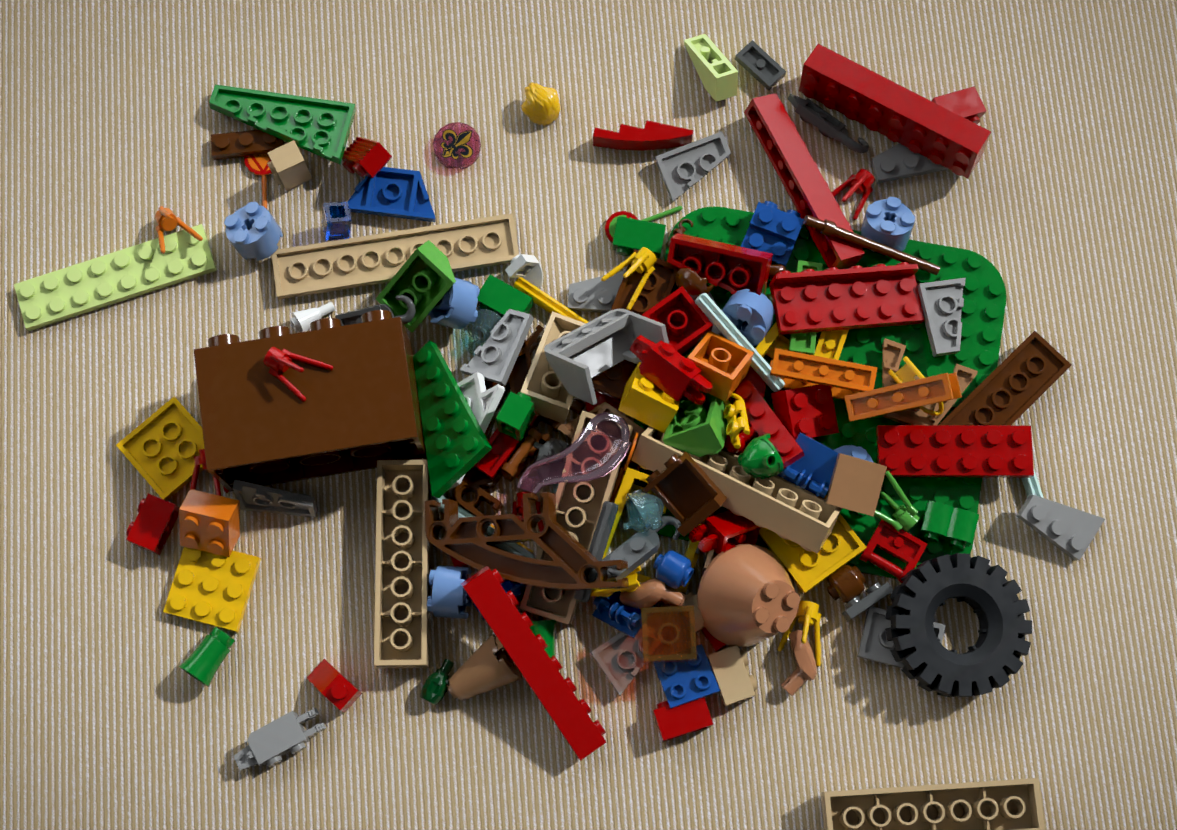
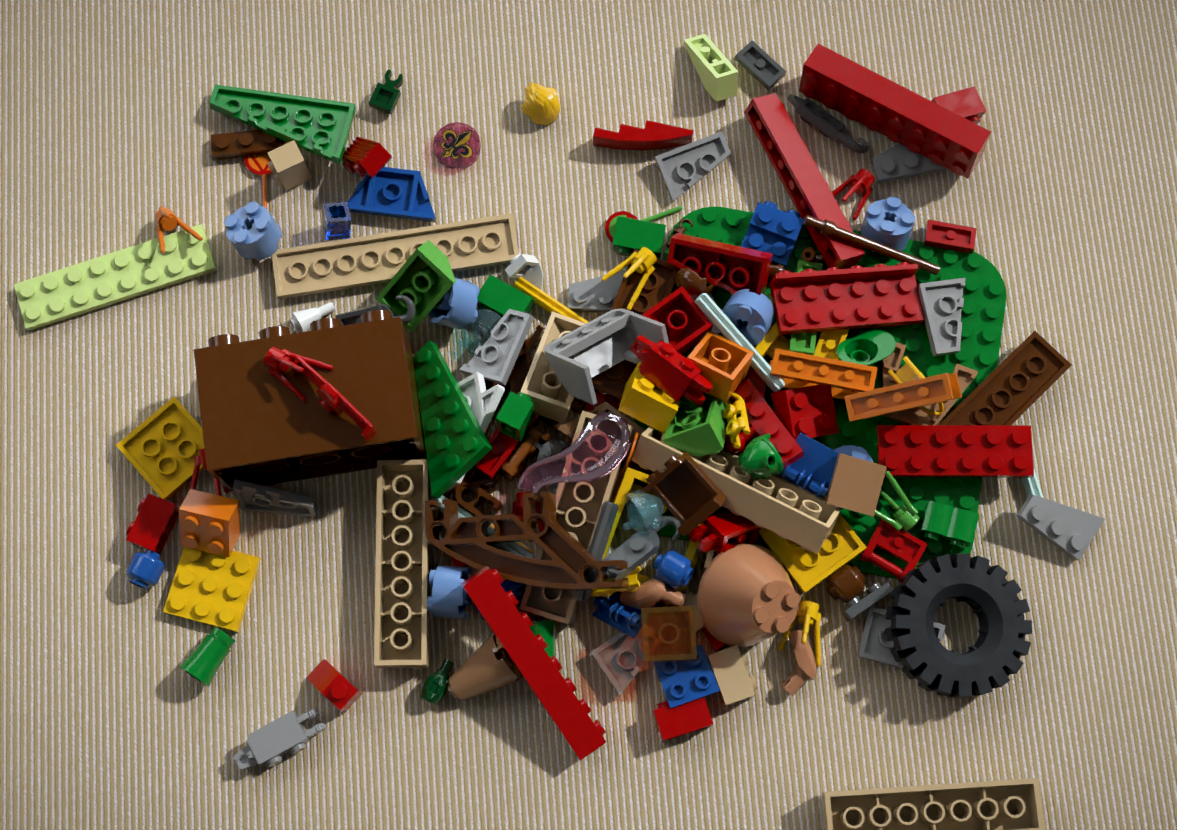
none -> blue head [126,549,165,589]
none -> red plate [290,357,376,441]
none -> dark green plate [369,70,404,115]
none -> reddish brown arm [802,247,825,267]
none -> green piece [836,330,896,367]
none -> red plate [924,219,977,254]

